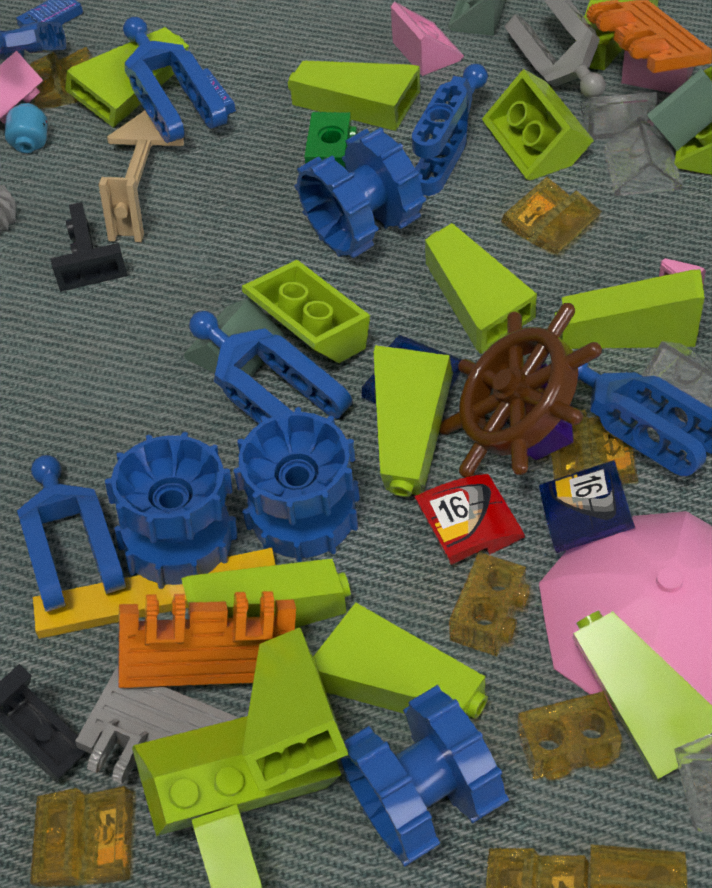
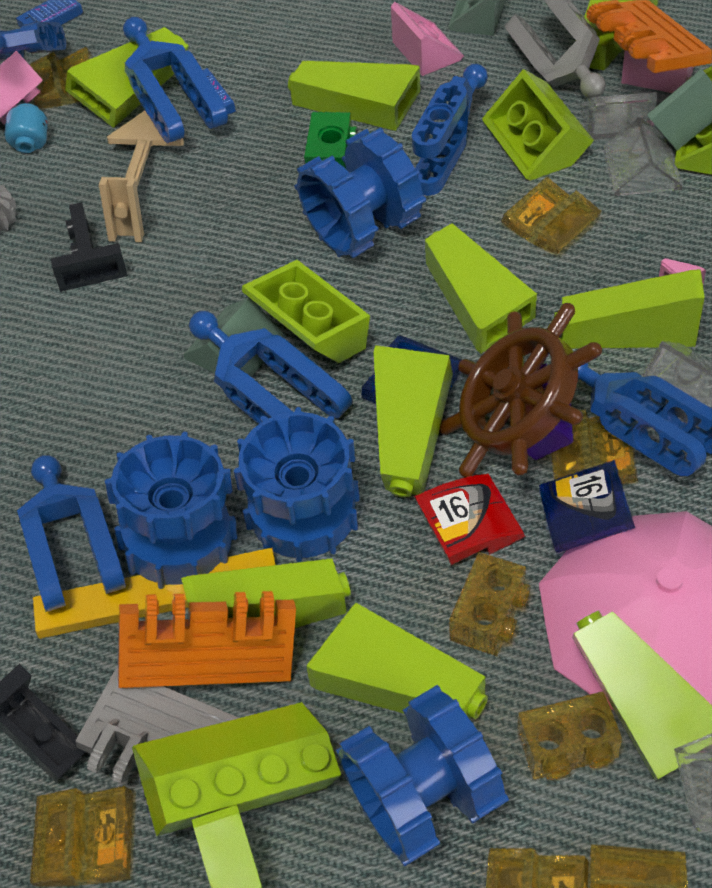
lime slope [242,627,349,792] -> none

